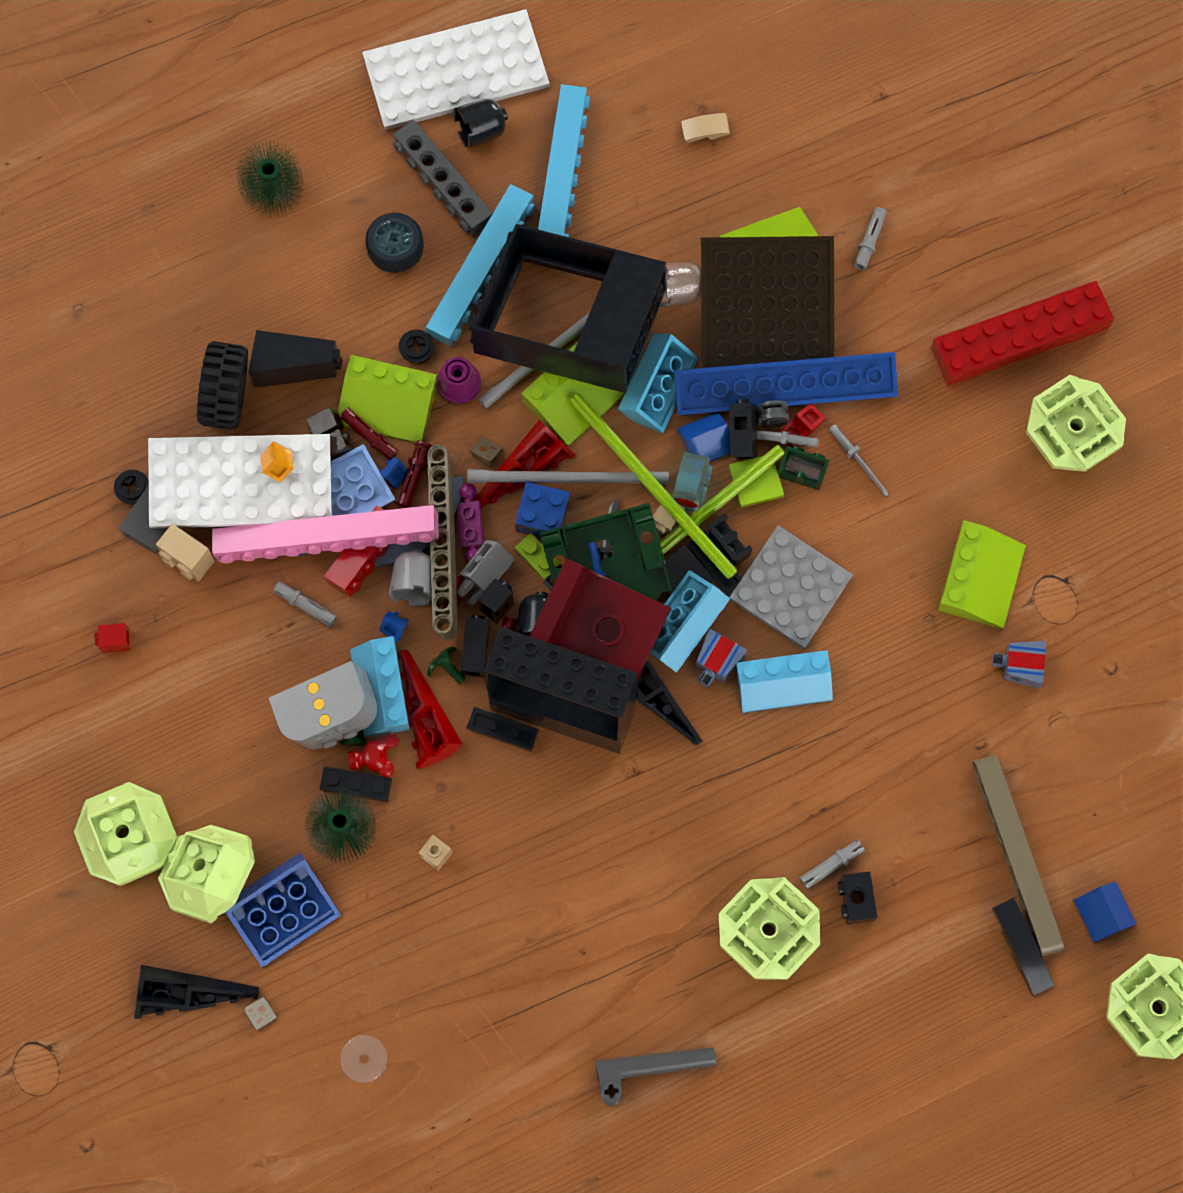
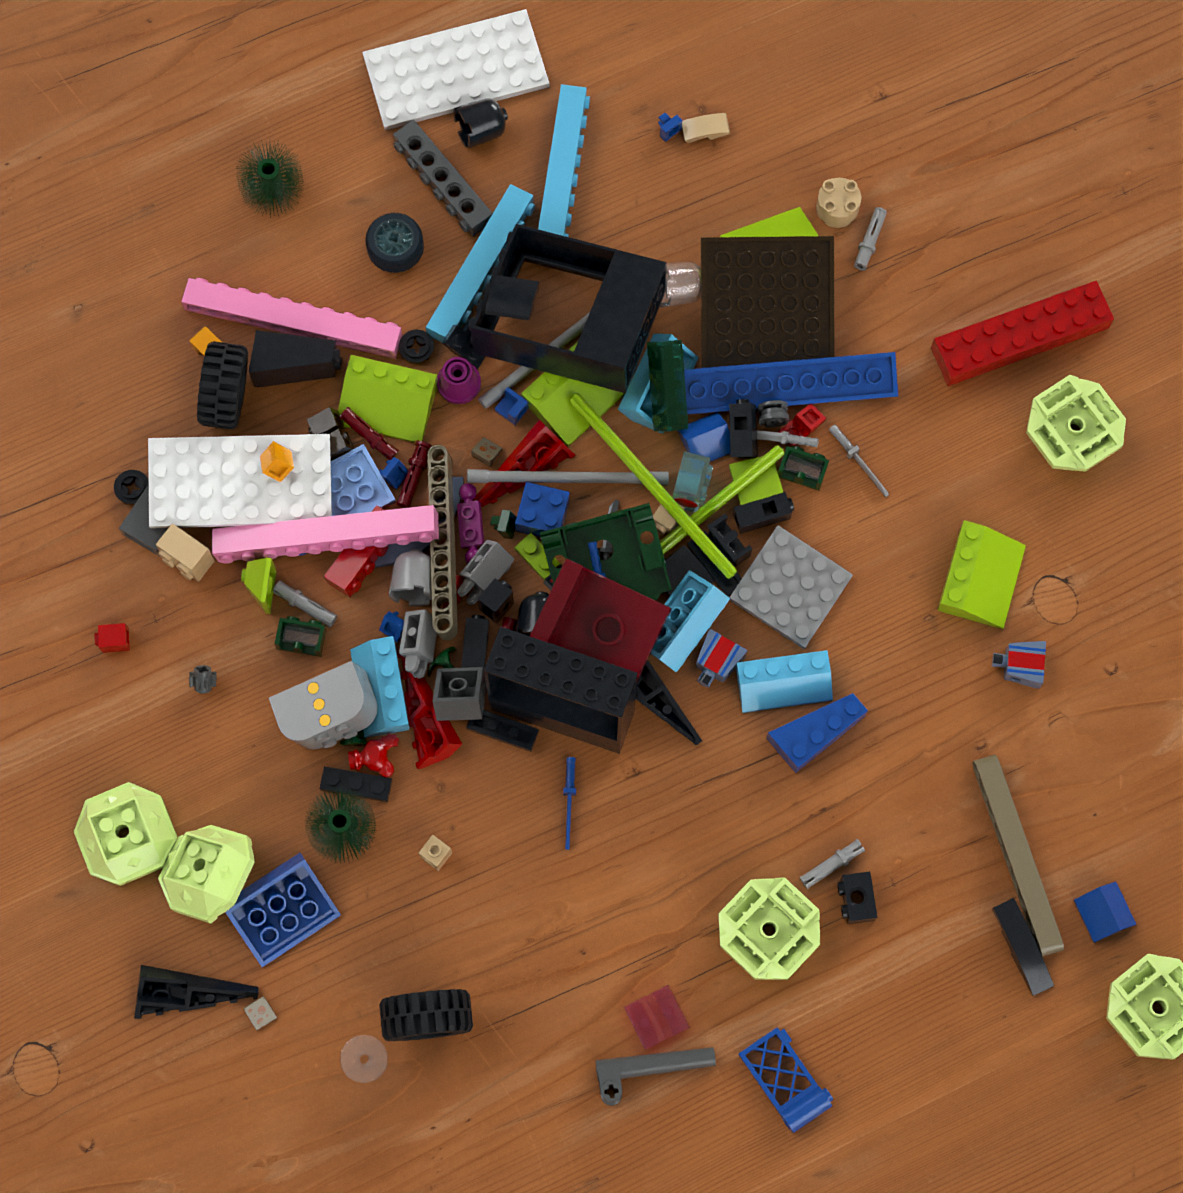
none -> bright pink brick [181,278,403,359]
none -> light orange panel [189,326,222,356]
none -> dark grey gear [189,665,217,693]
none -> lime slope [241,558,277,614]
none -> dark green window [274,616,326,657]
none -> black tyre [379,989,473,1041]
none -> light grey hinge [399,610,437,679]
none -> dark grey brick [433,667,486,721]
none -> black hinge [442,319,486,369]
none -> black slope [485,275,539,320]
none -> dark green tile [490,510,517,539]
none -> blue panel [495,387,529,425]
none -> blue sword [563,757,576,850]
none -> clear pink slope [624,985,690,1050]
none -> clear green brick [647,340,688,432]
none -> blue tile [658,113,682,142]
none -> black brick [733,492,794,534]
none -> blue piece [738,1027,833,1133]
none -> blue wedge [766,693,868,773]
none -> tan brick [816,177,862,228]

